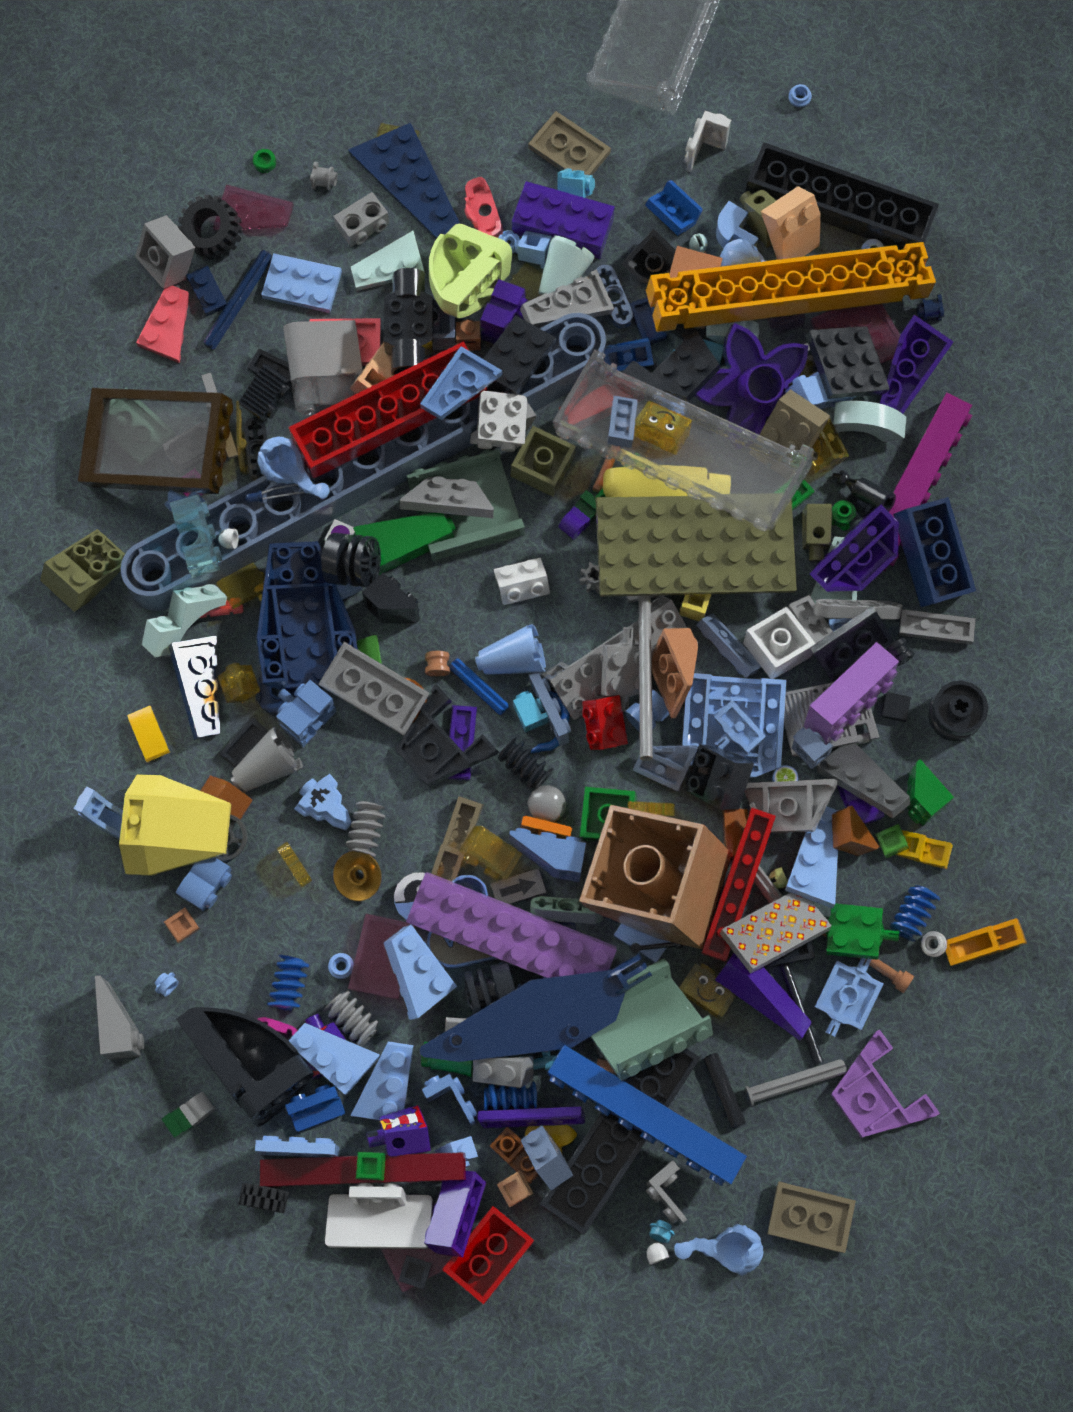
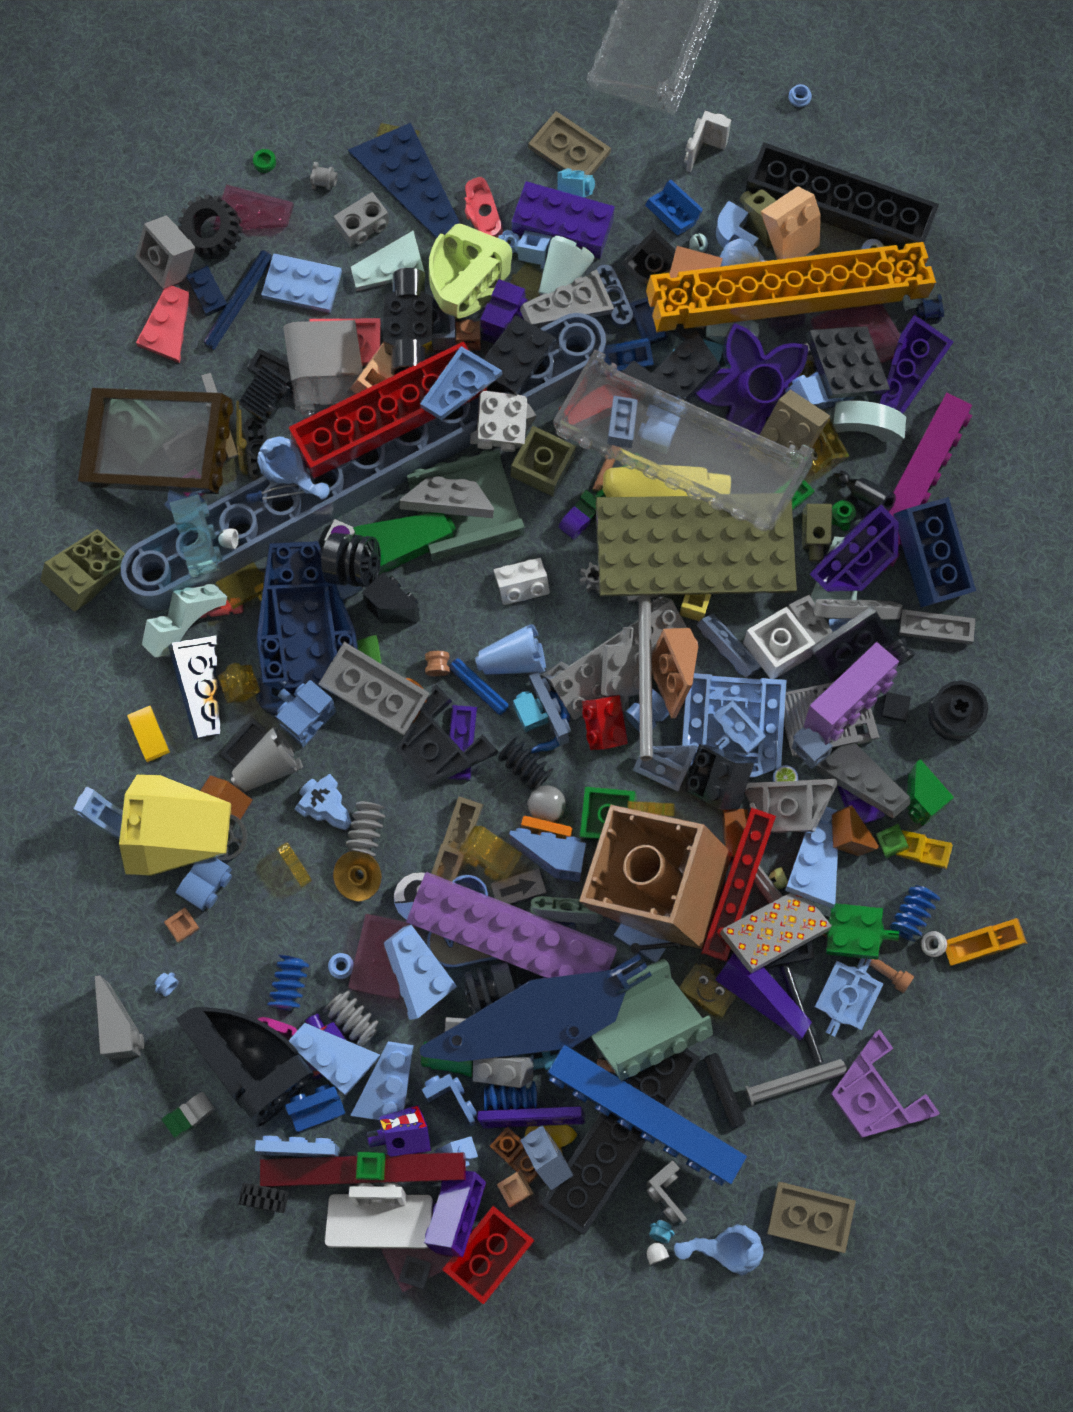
clear yellow brick [634,401,692,455] -> none

